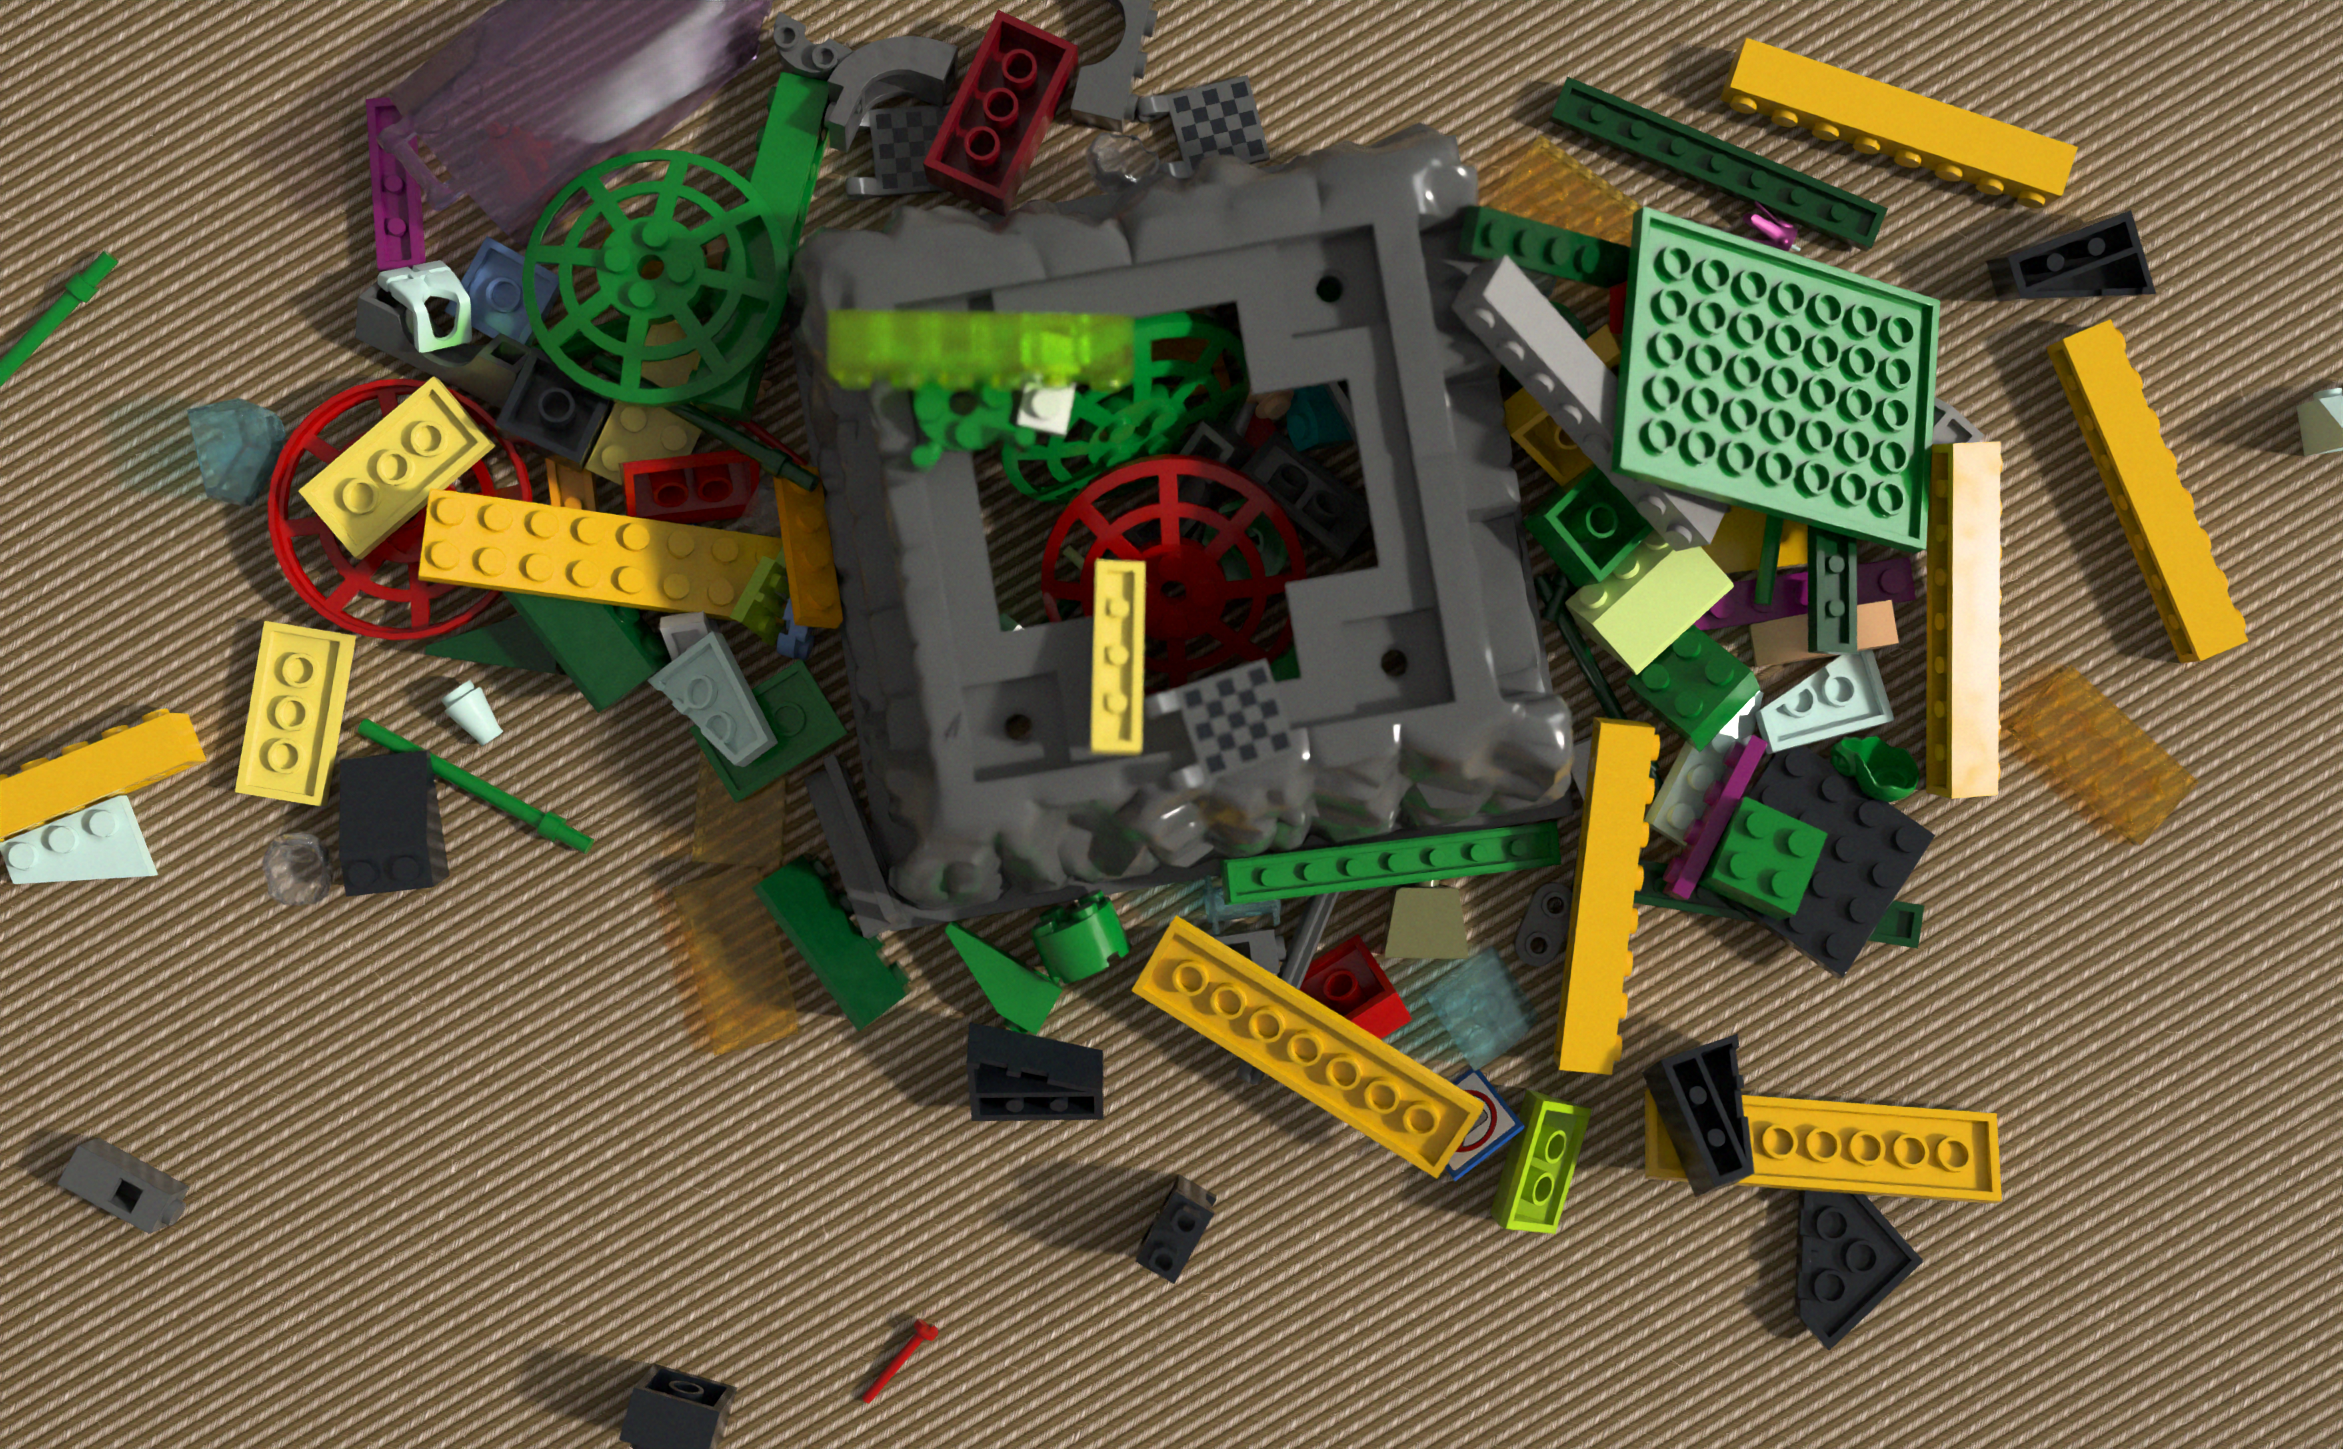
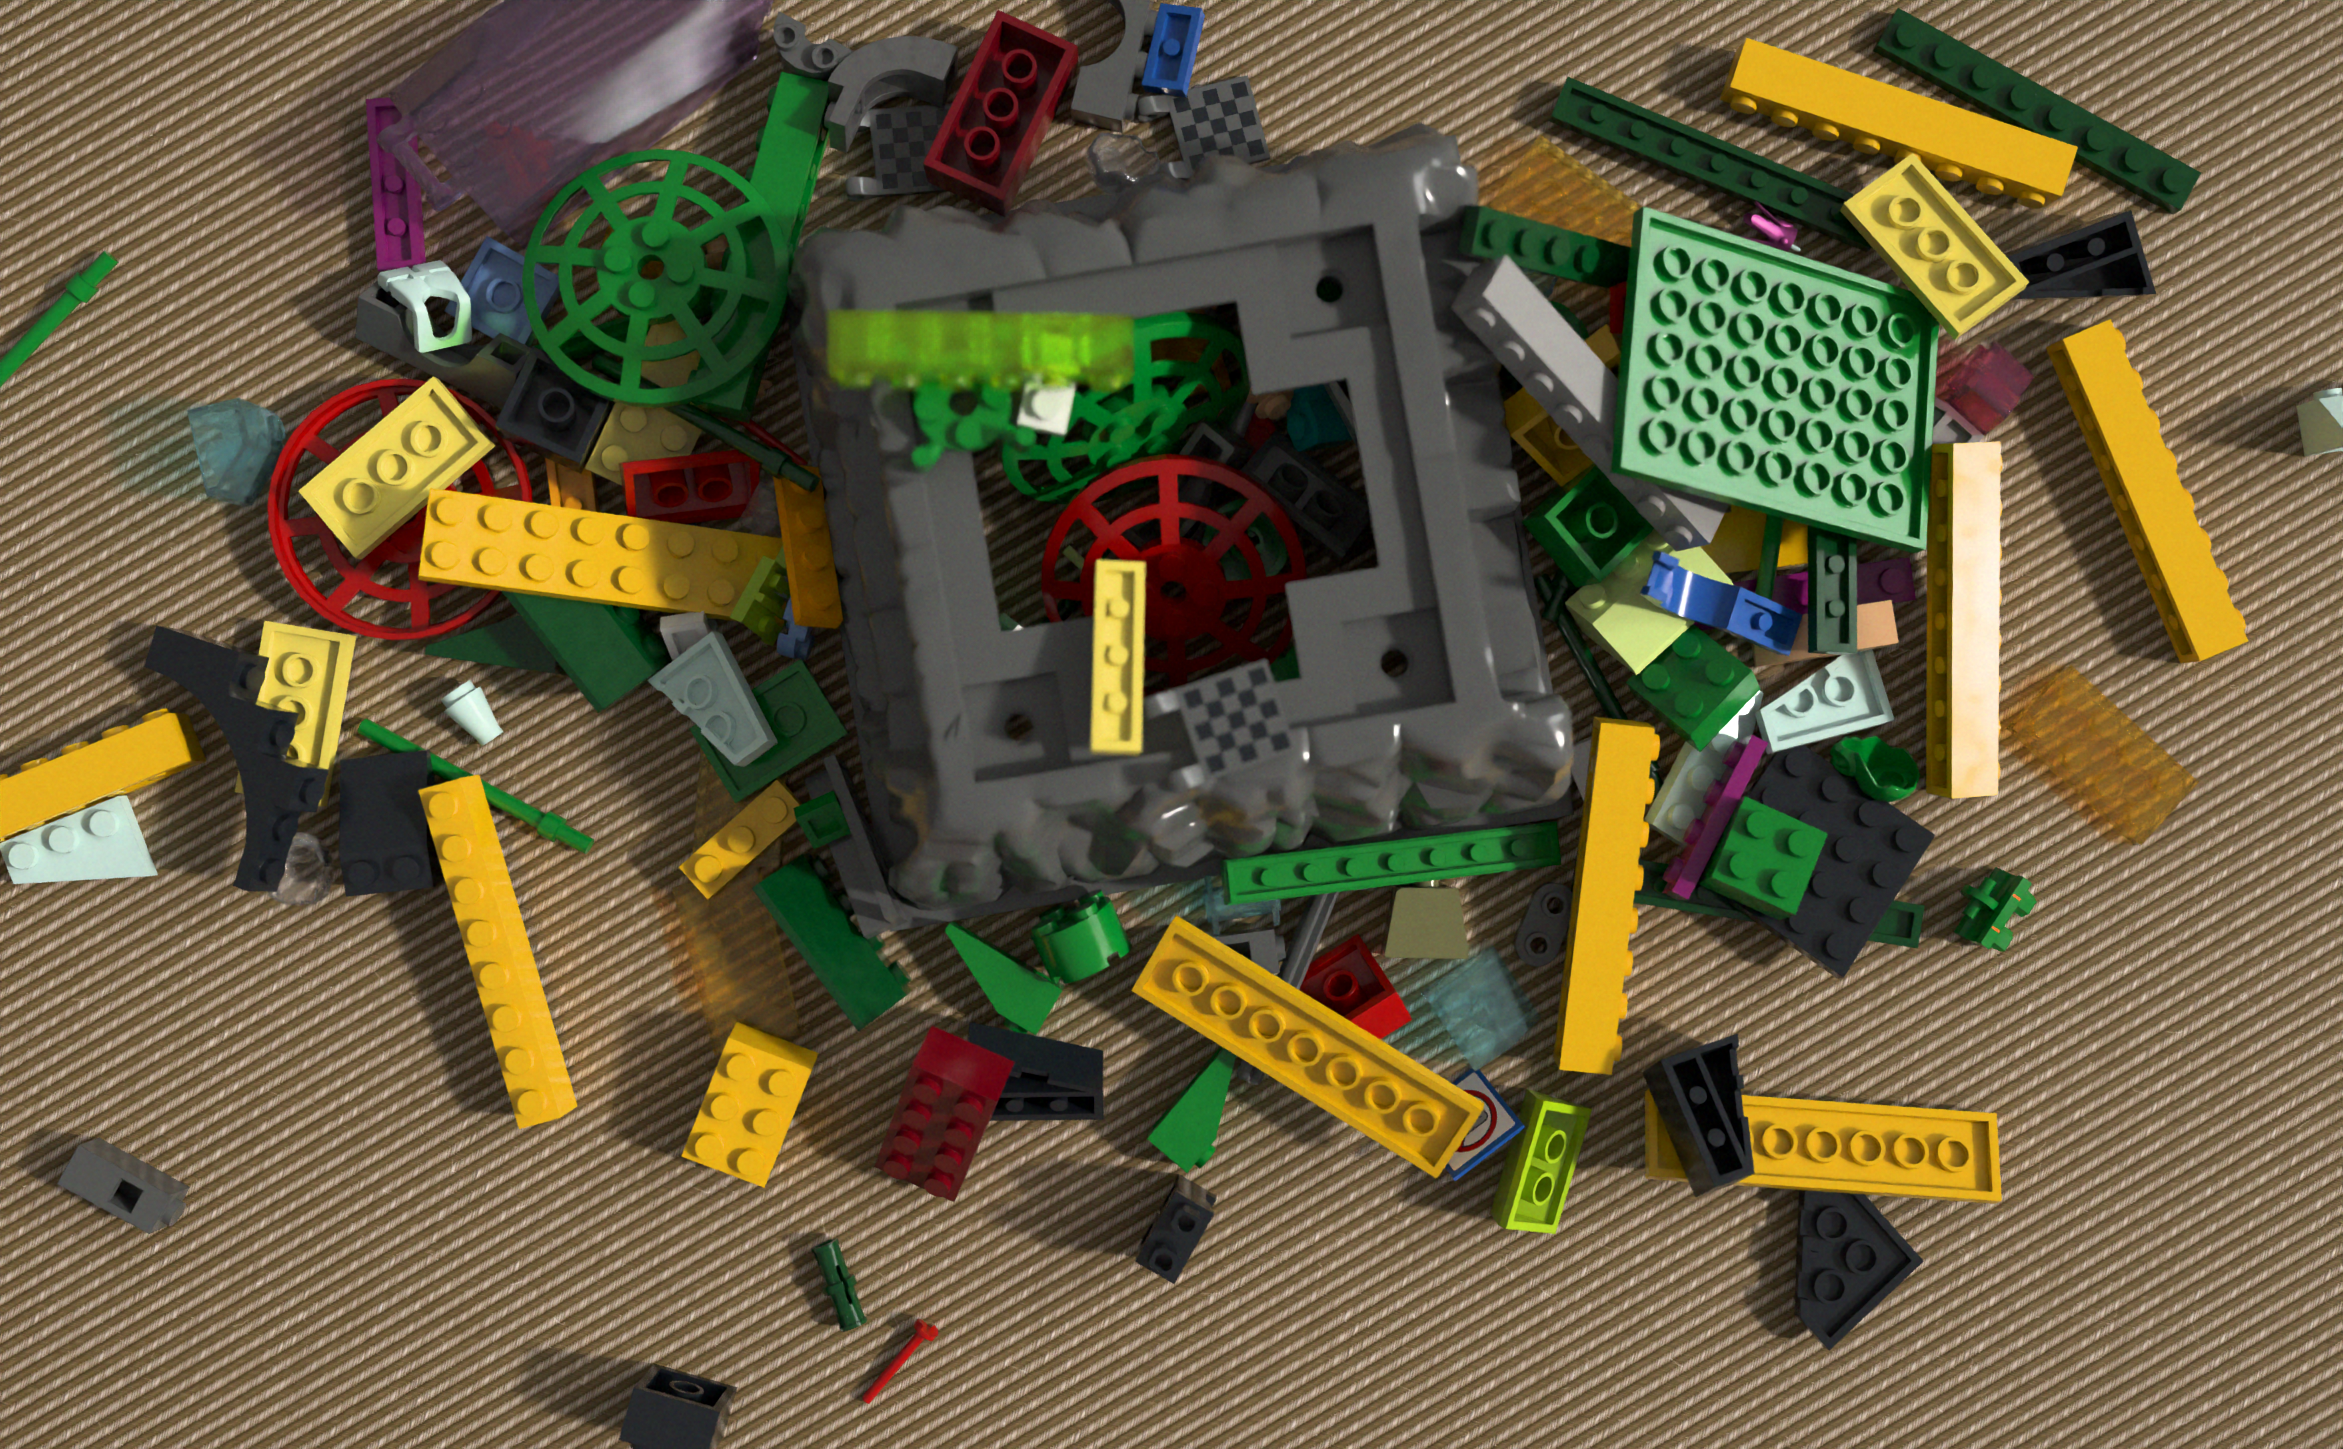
none -> black arch [144,625,329,892]
none -> yellow brick [418,774,578,1129]
none -> yellow plate [679,779,802,900]
none -> yellow brick [681,1022,818,1188]
none -> green plate [794,790,851,849]
none -> dark green pin [811,1238,867,1332]
none -> dark red brick [874,1025,1015,1202]
none -> blue plate [1142,3,1205,97]
none -> green slope [1147,1046,1236,1173]
none -> blue piece [1640,551,1803,656]
none -> light yellow plate [1840,153,2029,340]
none -> dark green plate [1872,8,2201,215]
none -> clear pink brick [1945,340,2034,436]
none -> green hips [1954,867,2037,952]

